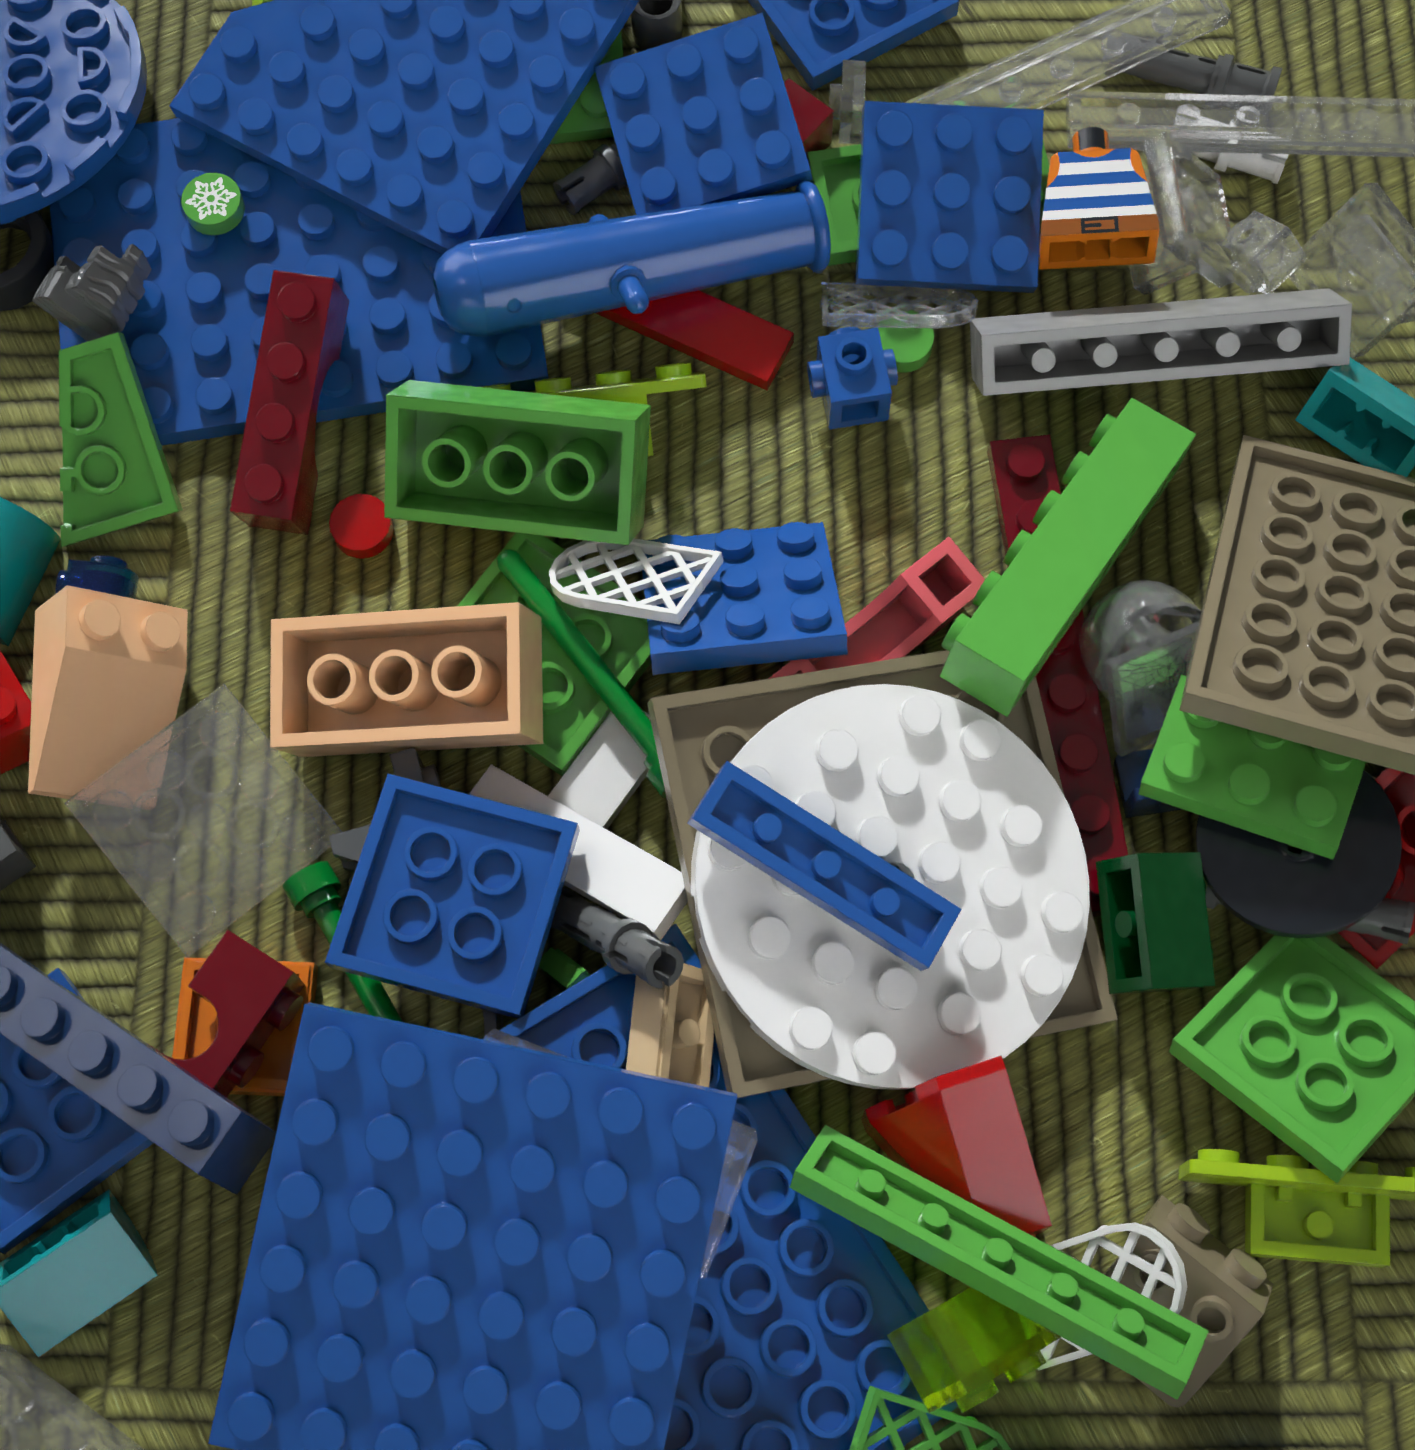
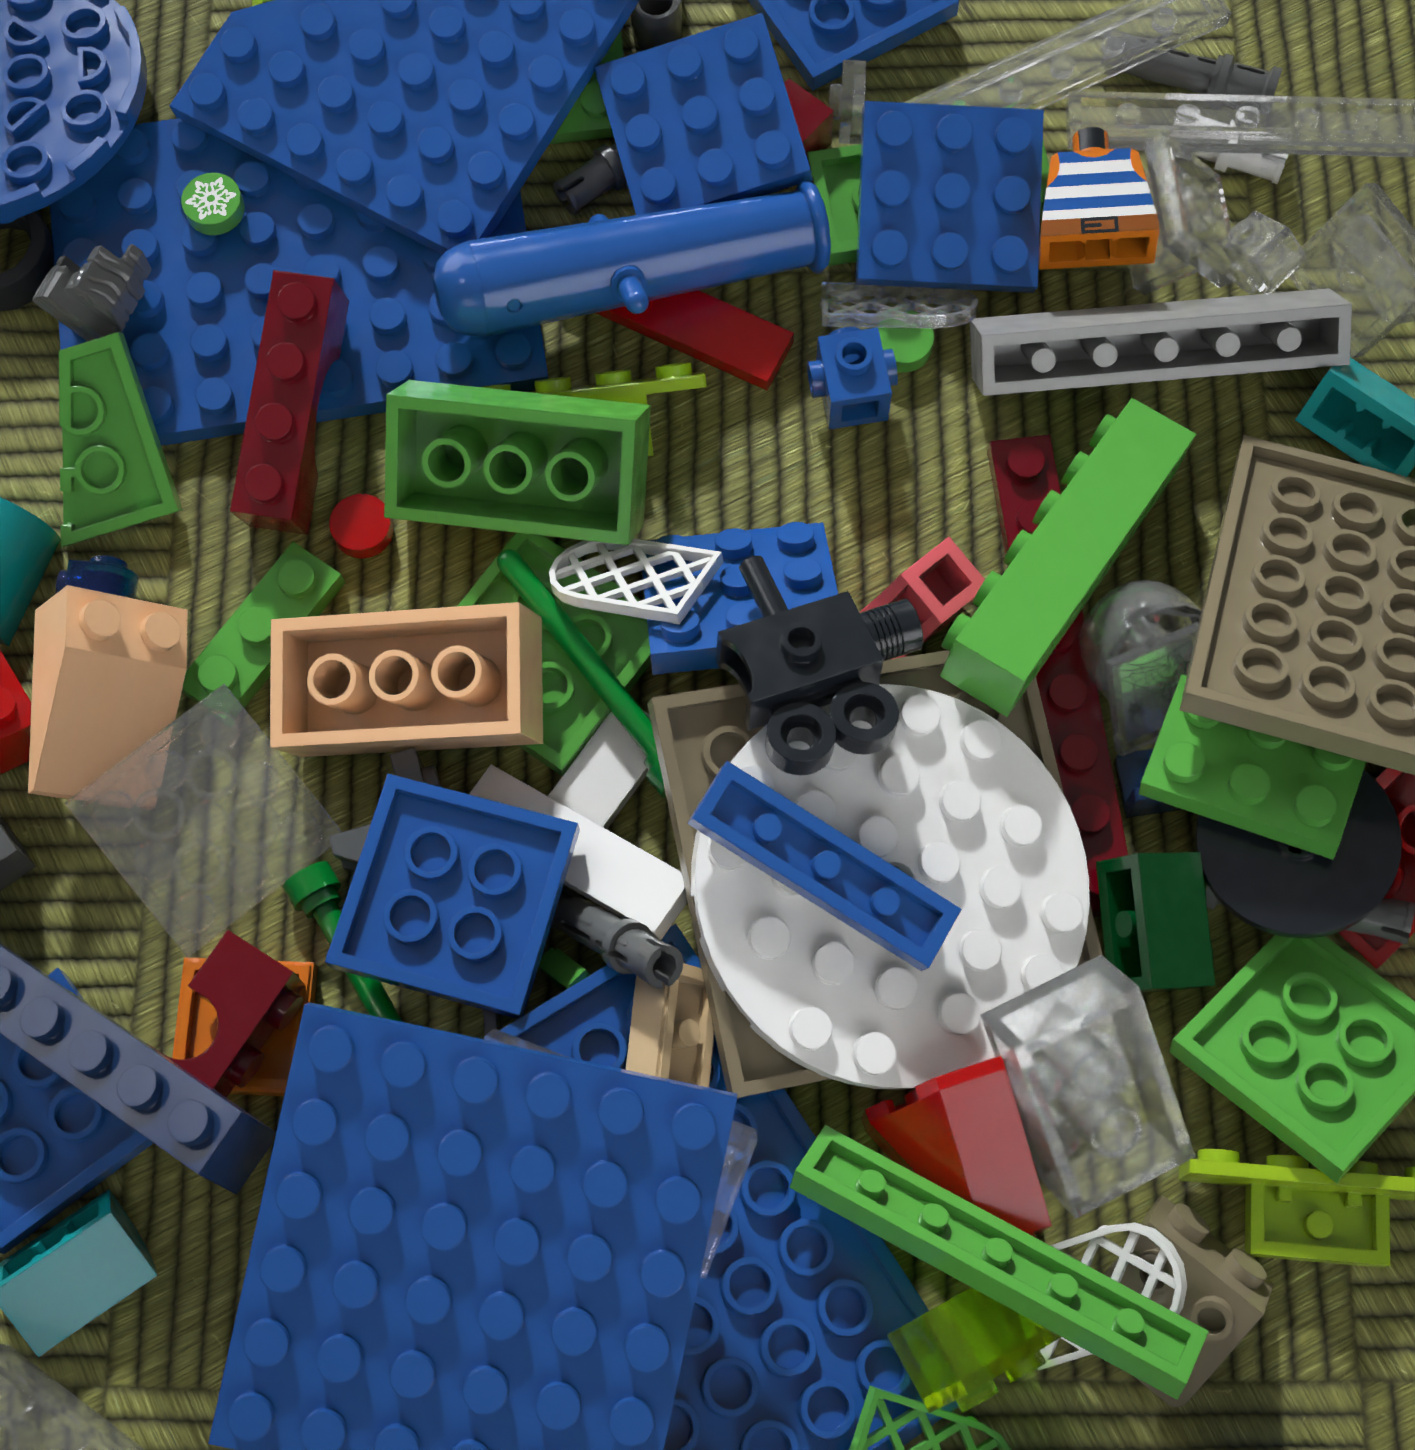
none -> bright green plate [181,541,345,726]
none -> black piece [715,556,923,776]
none -> clear brick [980,955,1196,1219]

